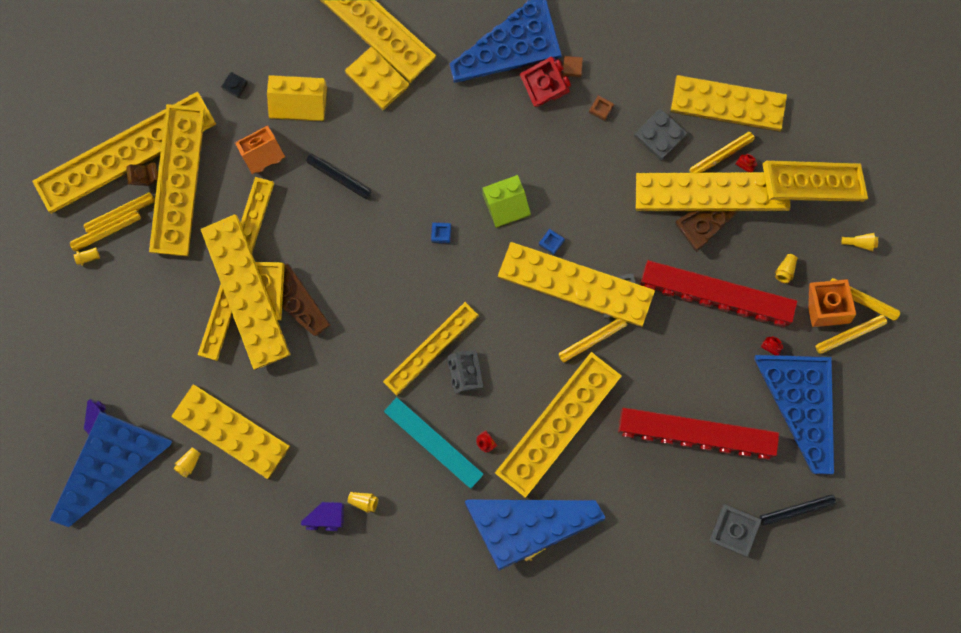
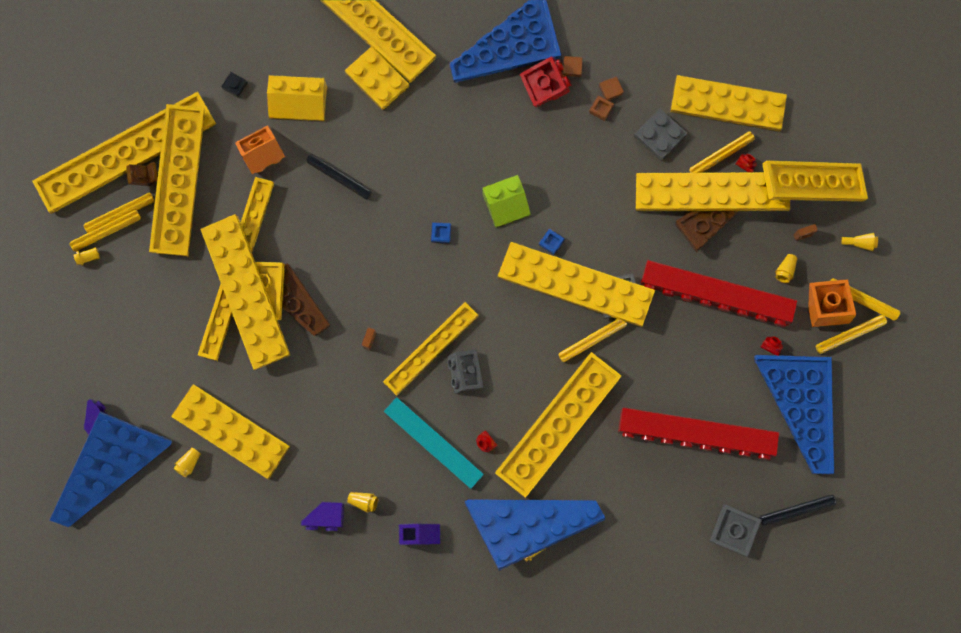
none -> dark orange tile [362,328,376,351]
none -> dark purple slope [399,524,440,545]
none -> dark orange tile [599,77,624,101]
none -> dark orange tile [793,224,818,241]

